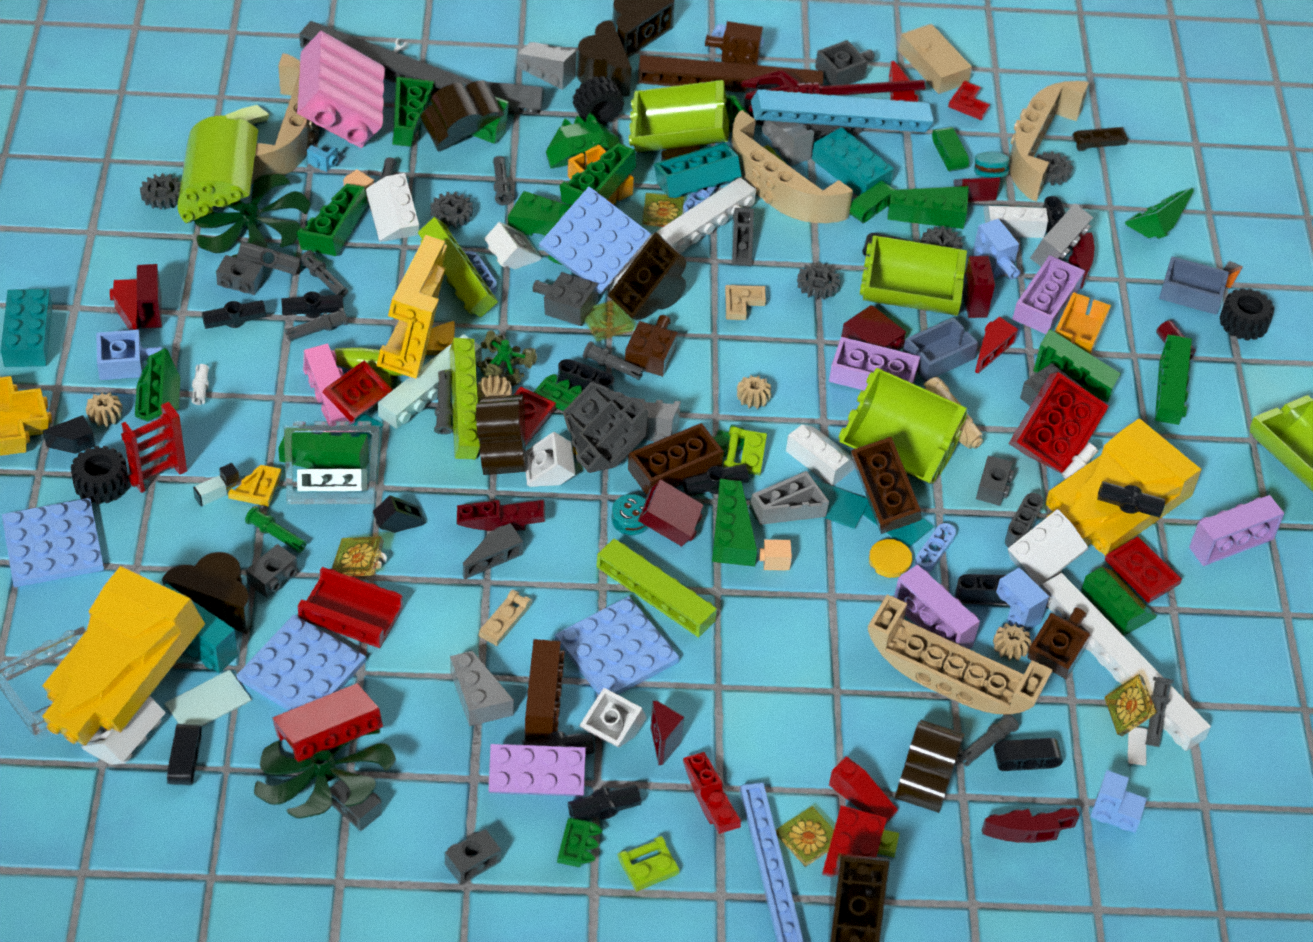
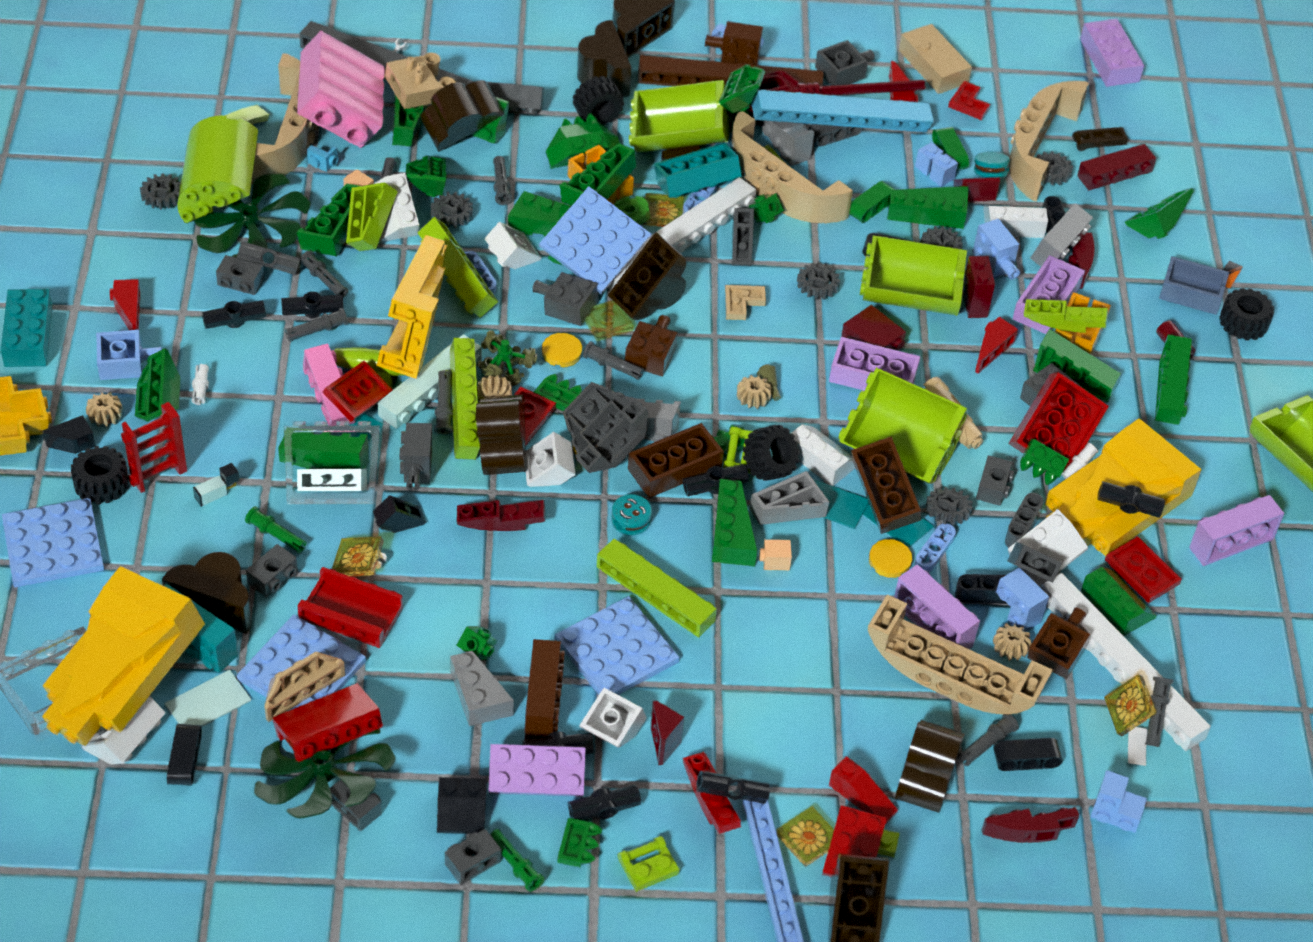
dark red brick [137,264,162,329] -> none
yellow wing [228,465,282,507] -> none
yellow wing [425,321,455,355] -> none
dark grey slope [463,523,523,579] -> none
tan plate [479,589,532,646] -> none
light grey wedge [517,42,576,90] -> none
black beam [558,359,614,392] -> none
dark red brick [638,479,703,547] -> none
teal brick [812,127,894,196] -> none
sand blue piece [903,317,978,381] -> none
none -> tan wedge [264,652,345,722]
none -> lime wedge [346,182,398,251]
none -> tan piece [385,52,456,109]
none -> dark grey brick [399,423,432,491]
none -> green wedge [405,155,446,197]
none -> black slope [437,777,487,834]
none -> green brick [456,626,498,660]
none -> green pin [490,829,545,892]
none -> yellow tile [542,333,582,367]
none -> bright green plate [613,196,651,225]
none -> black piece [696,771,770,804]
none -> green wedge [719,64,765,113]
none -> black tyre [743,425,800,481]
none -> green brick [748,193,784,224]
none -> olive cone [757,364,781,401]
none -> light blue piece [915,142,958,187]
none -> dark grey gear [926,487,973,525]
none -> dark grey brick [1007,541,1062,583]
none -> green plate [1020,439,1069,485]
none -> lime slope [1024,299,1108,333]
none -> dark red brick [1077,144,1156,191]
none -> lavender brick [1080,19,1144,87]

